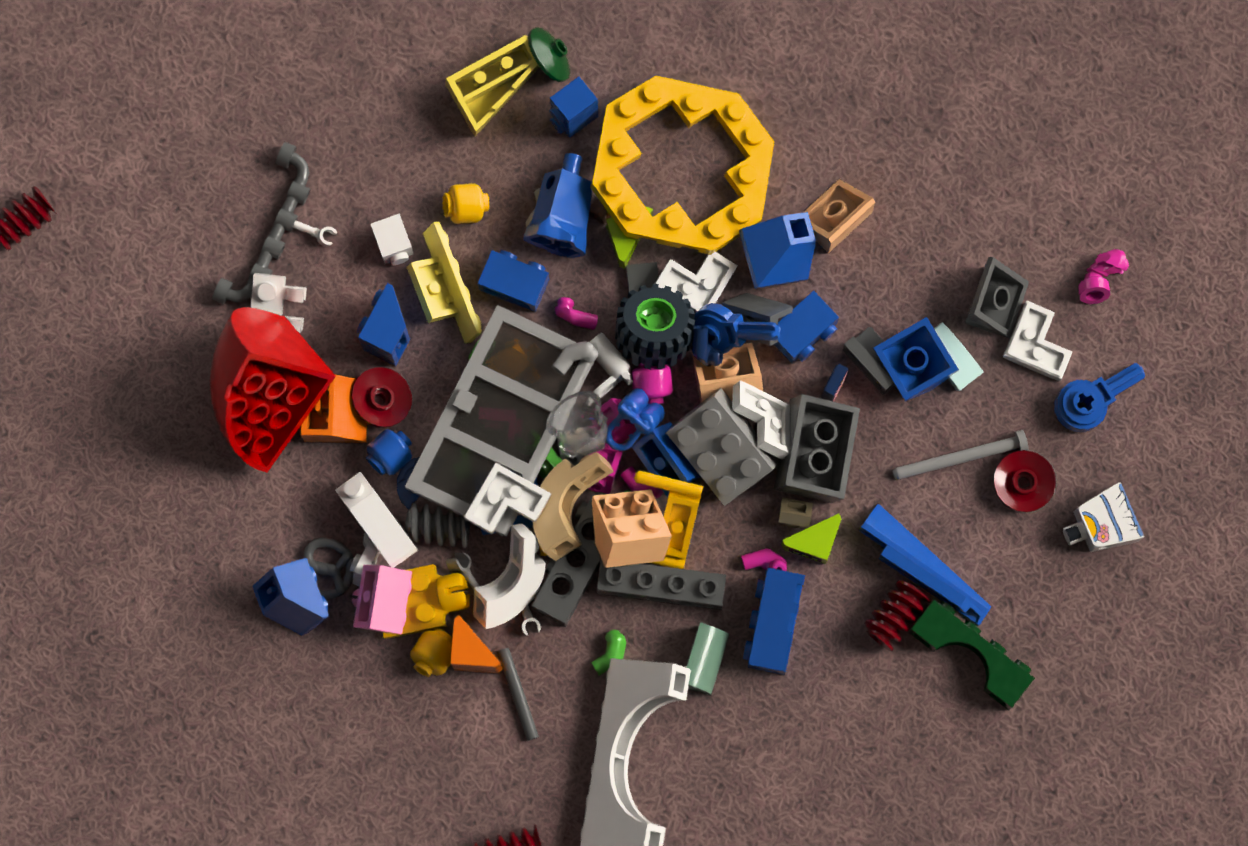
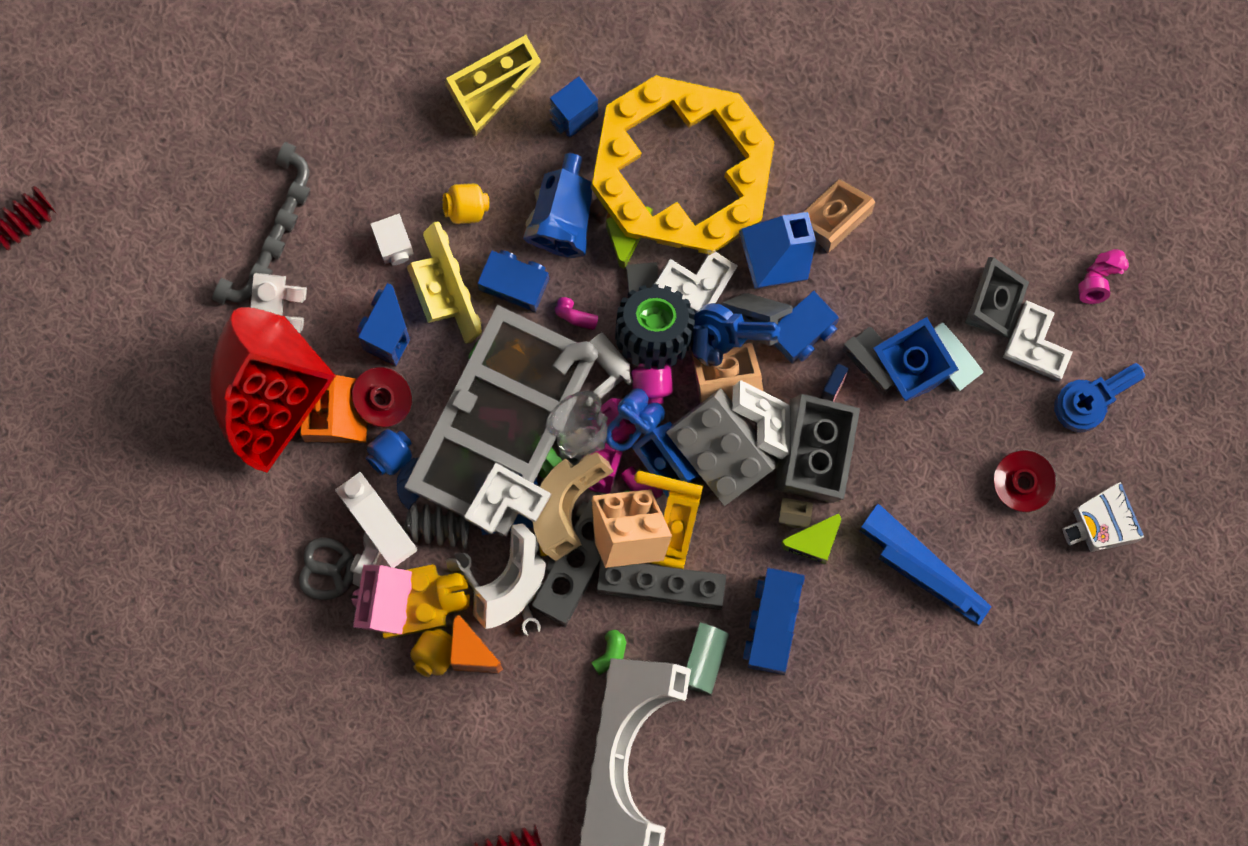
blue slope [252,558,329,636] -> none
white hand [293,221,337,246] -> none
dark grey bar [497,648,539,741] -> none
dark green dish [528,27,570,82] -> none
dark pink arm [741,548,787,571] -> none
dark red piece [864,580,930,652] -> none
light grey bar [892,430,1029,480] -> none
dark green arch [909,600,1035,711] -> none

